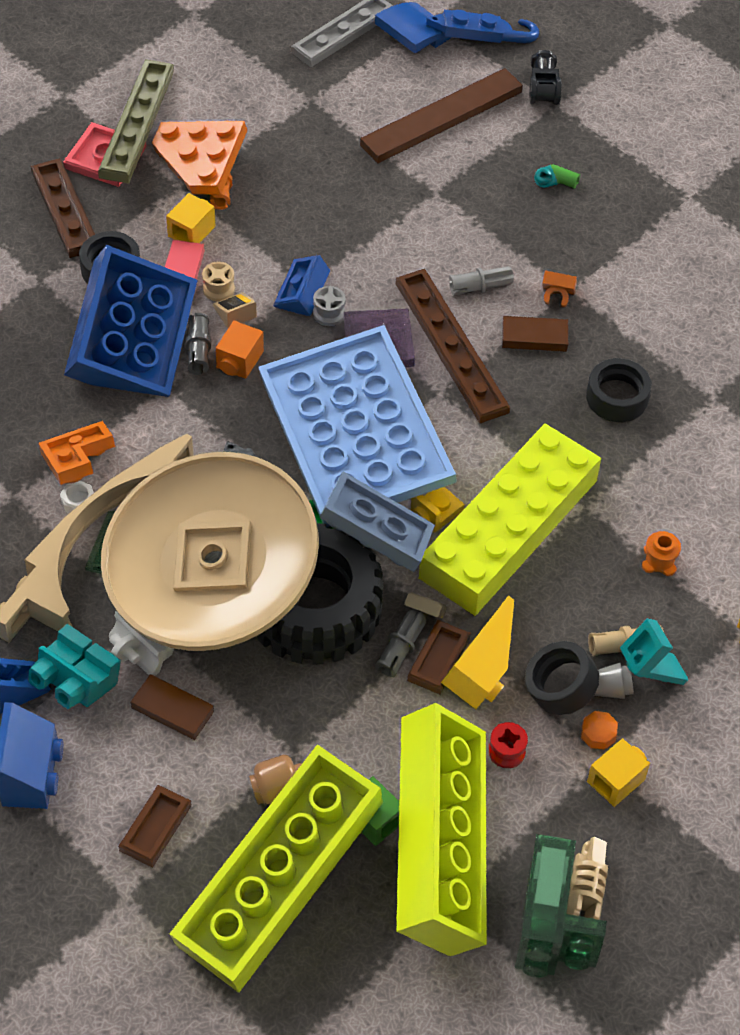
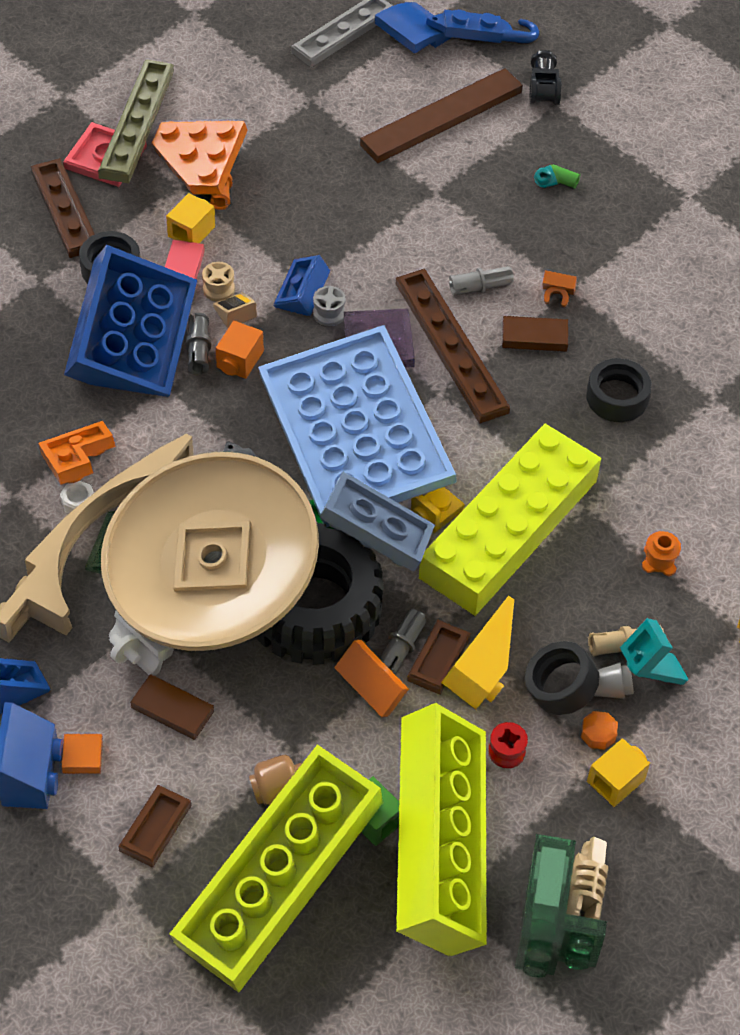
teal hips [28,624,121,710] -> none
dark tan tile [404,592,447,619] -> none
none -> orange tile [62,734,103,774]
none -> orange tile [334,640,409,717]

